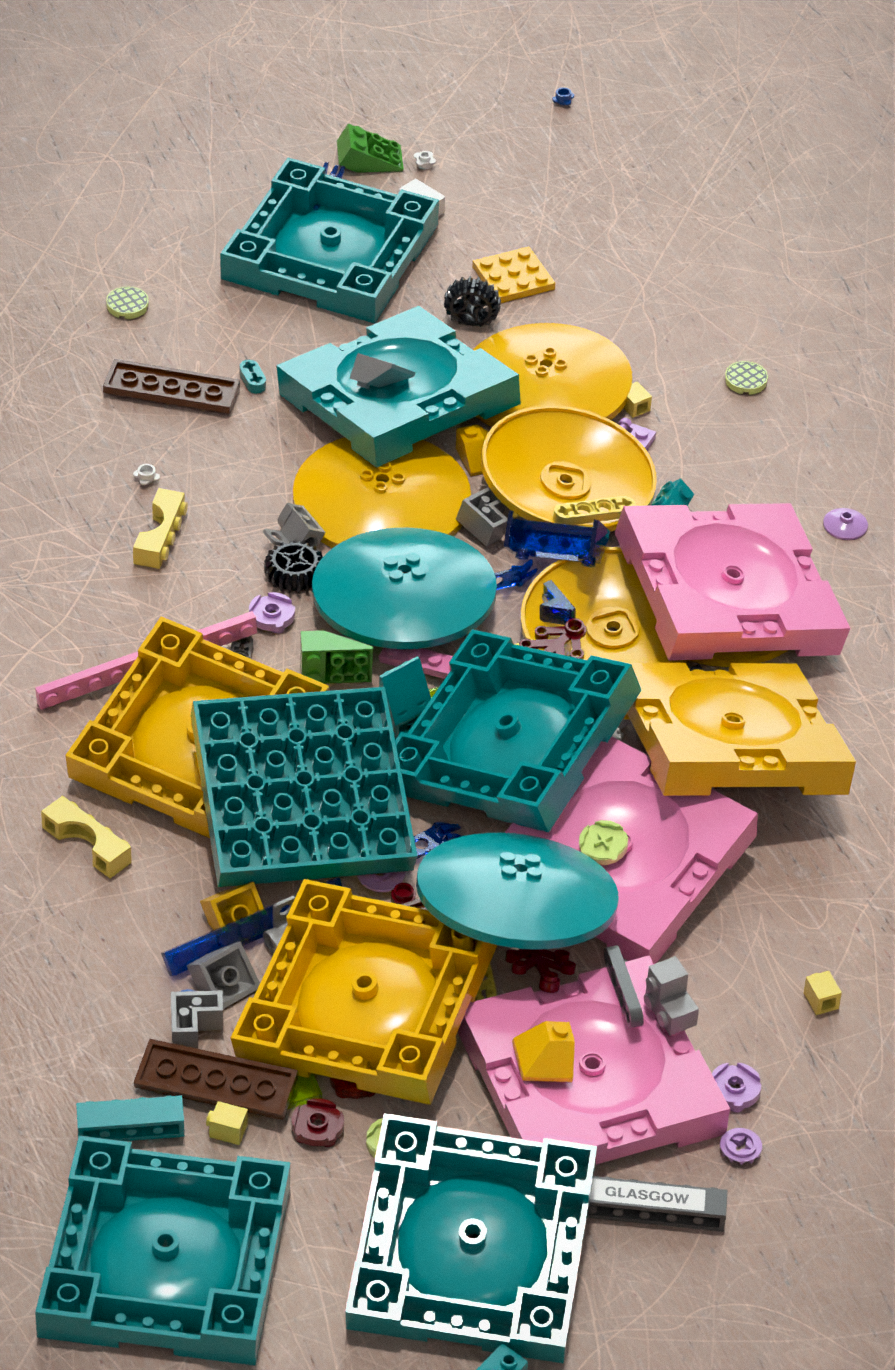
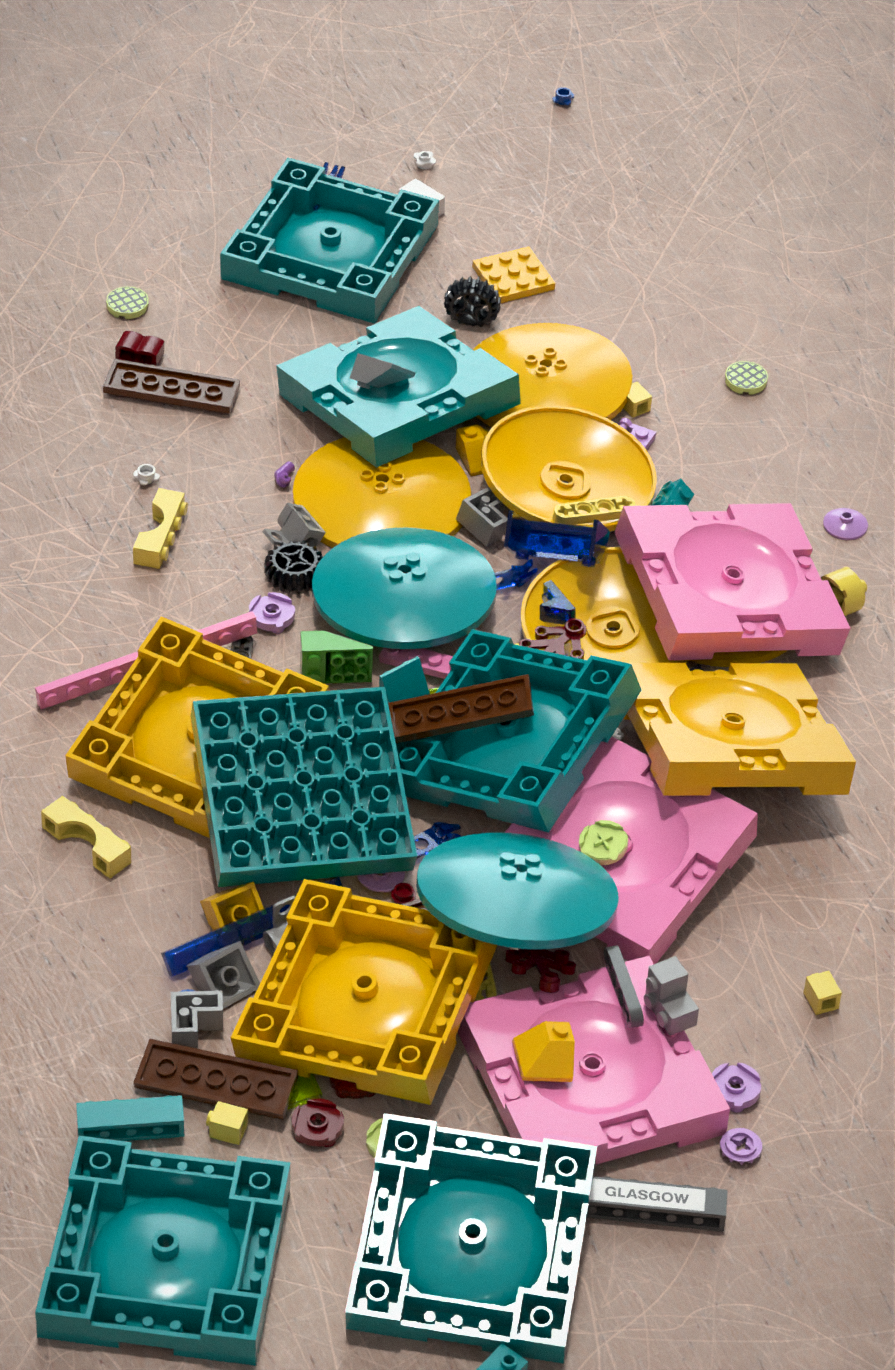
teal beam [239,359,266,394] -> none
bright green slope [337,123,404,173] -> none
none -> dark red brick [115,331,165,366]
none -> medium lavender arm [274,461,295,487]
none -> reddish brown plate [388,674,534,744]
none -> light yellow brick [821,567,867,616]

